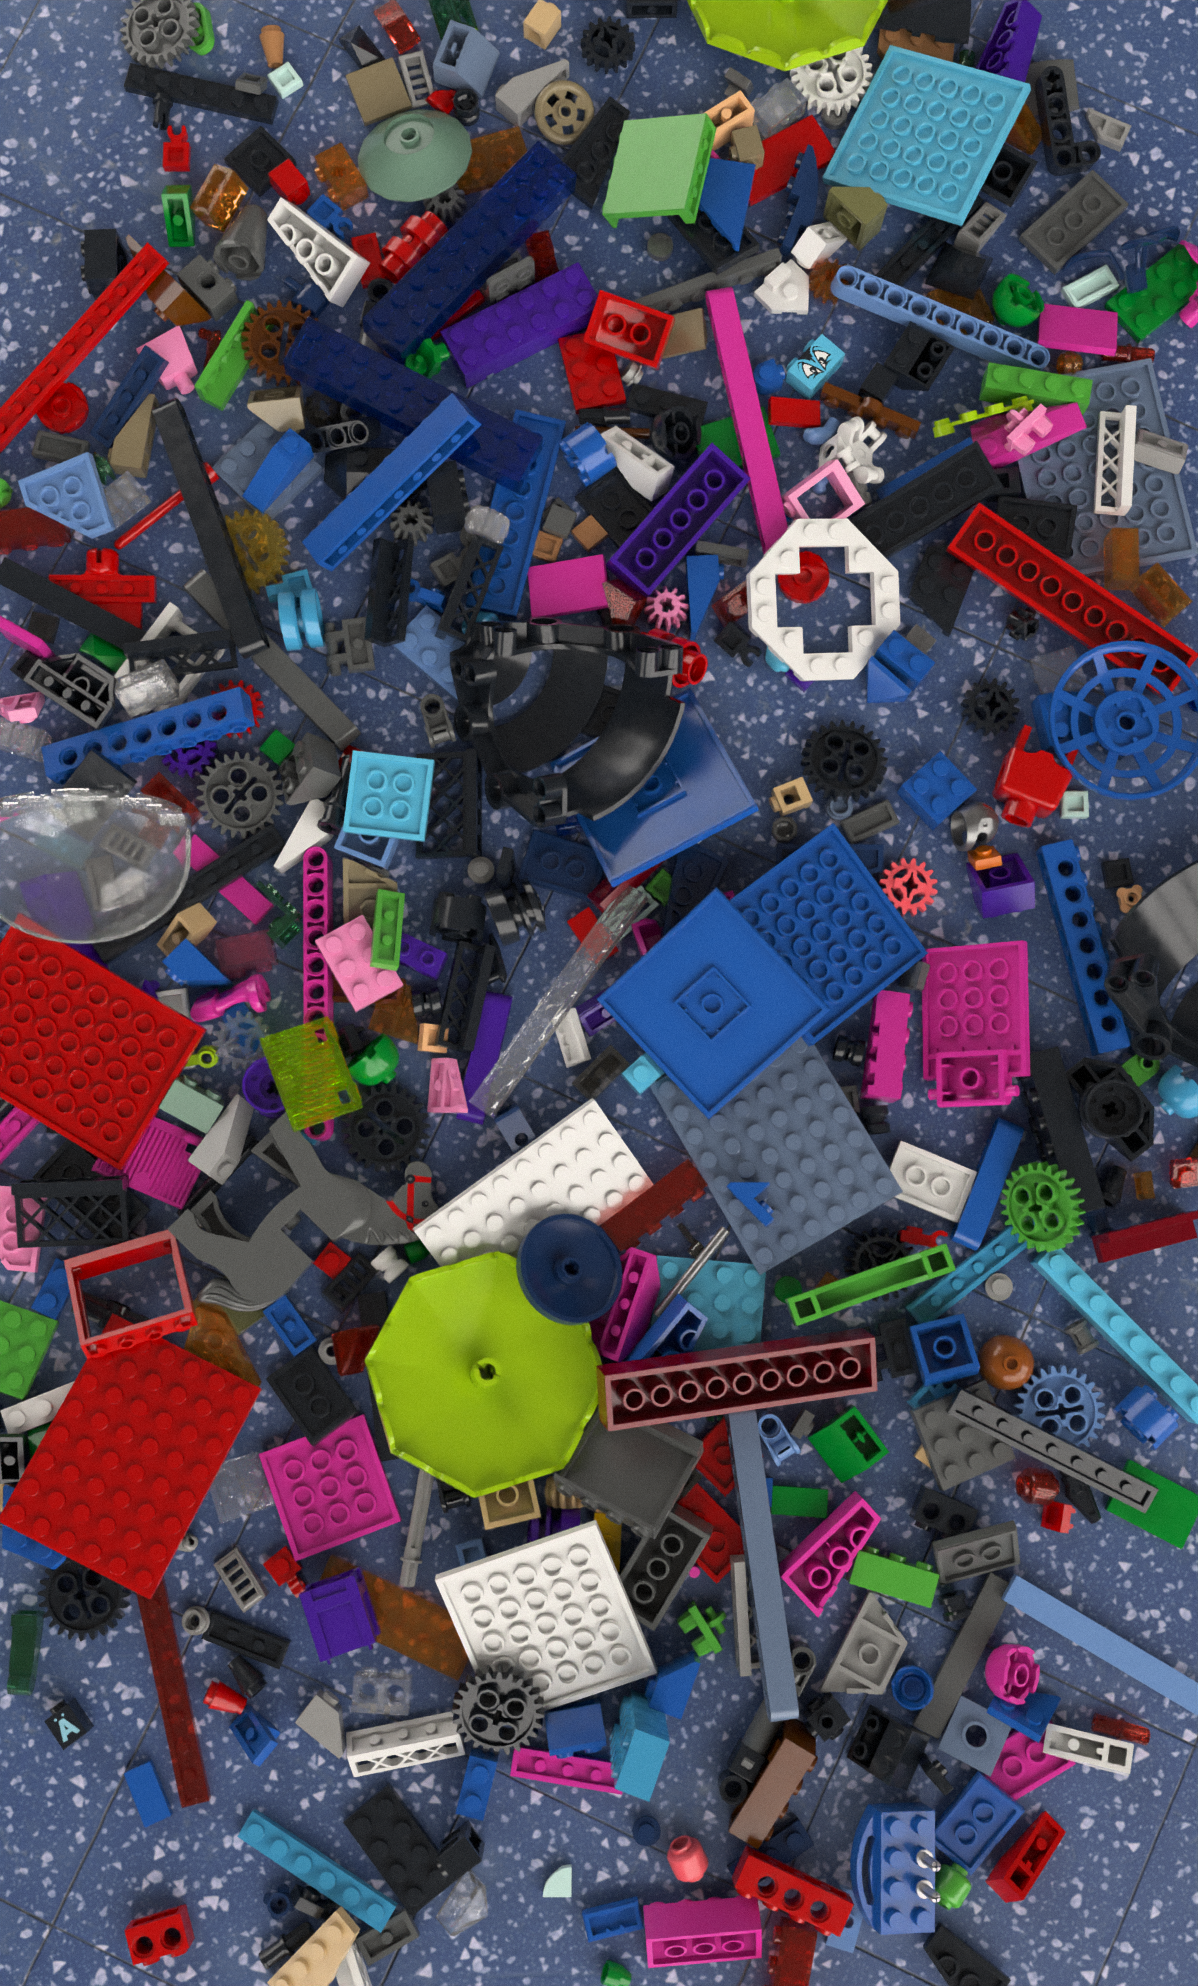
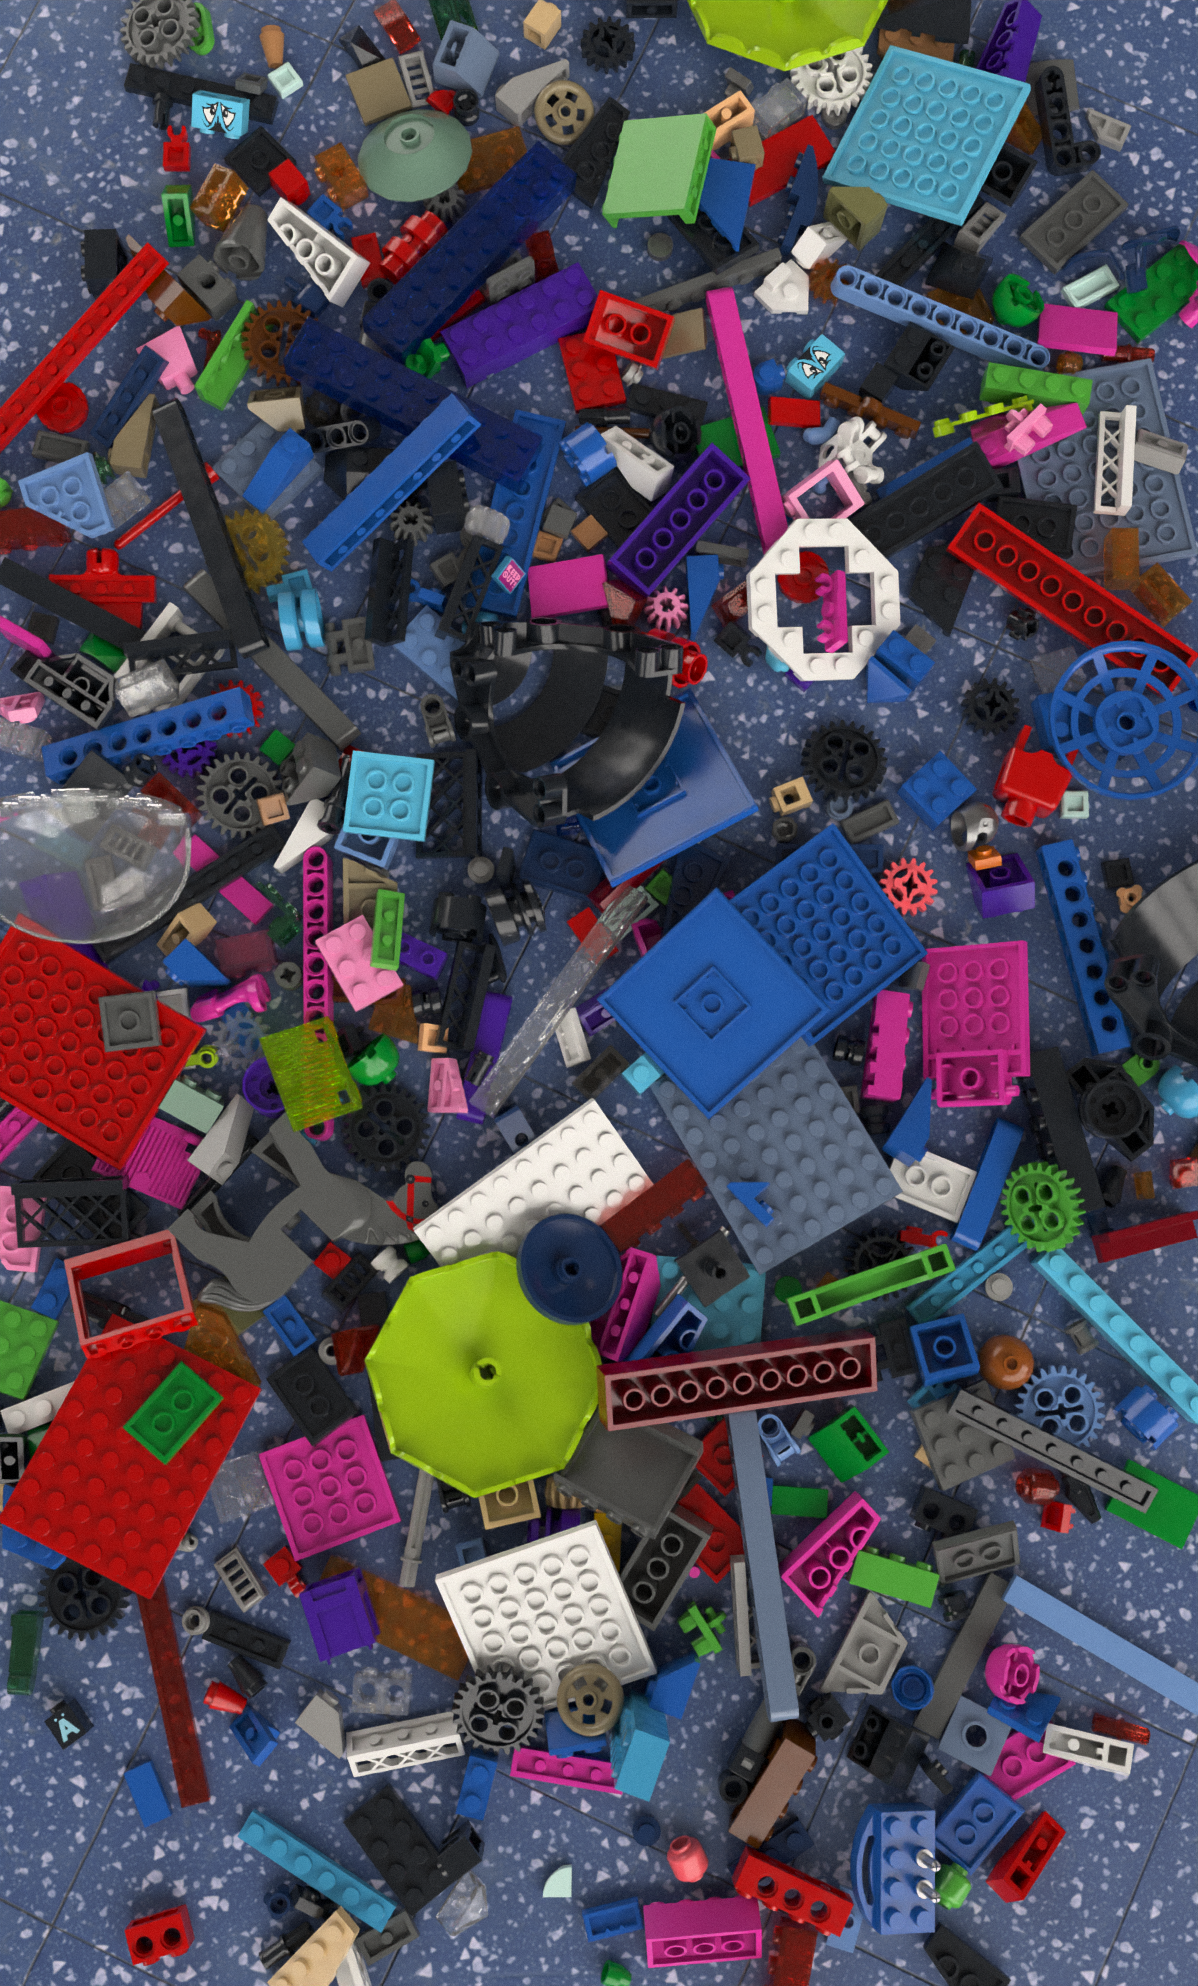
none -> dark grey tile [98,991,162,1052]
none -> black wheel [123,753,158,788]
none -> green tile [123,1361,224,1465]
none -> medium azure brick [191,90,250,139]
none -> medium nougat tile [256,792,290,826]
none -> dark grey wheel [274,962,303,991]
none -> black pin [465,1050,494,1087]
none -> tile [491,556,526,595]
none -> dark tan plate [557,1663,624,1736]
none -> black tile [674,1229,751,1307]
none -> dark pink plate [815,570,848,653]
none -> blue slope [881,1077,932,1167]

